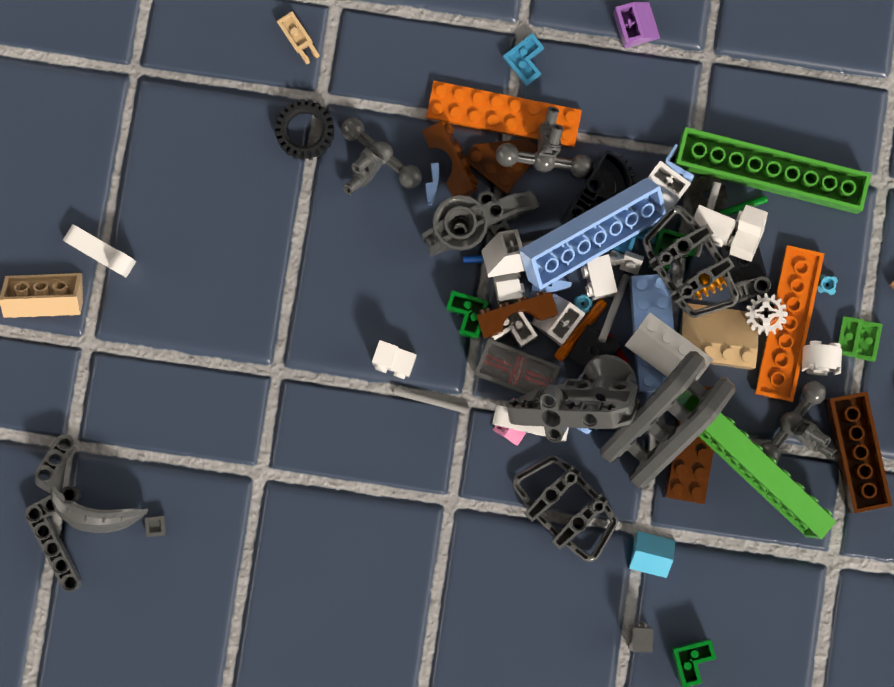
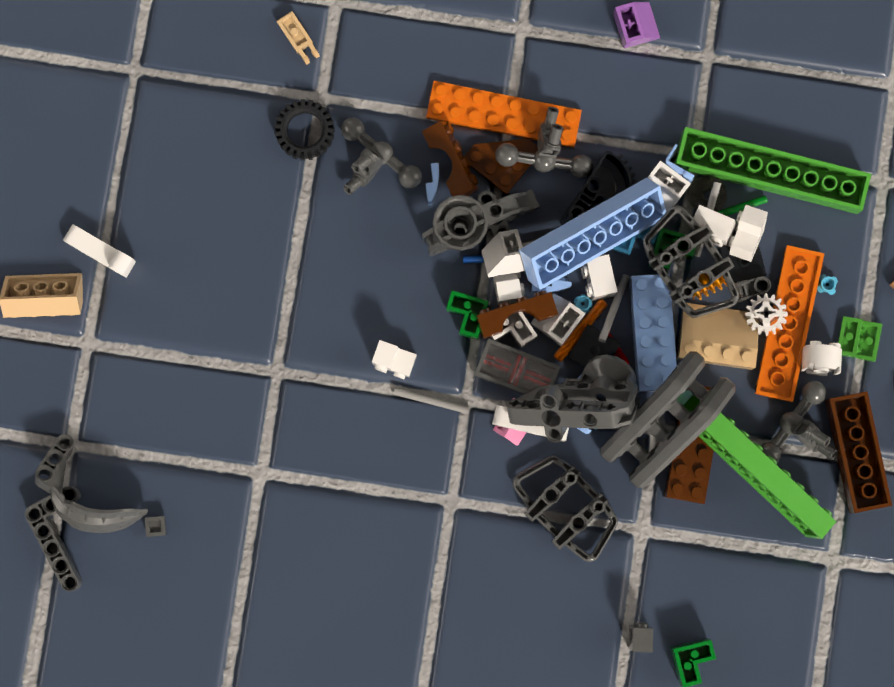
dark azure plate [503,33,544,87] -> none
white plate [609,250,644,275] -> none
white slope [625,313,713,380] -> none
medium azure slope [629,531,676,578] -> none

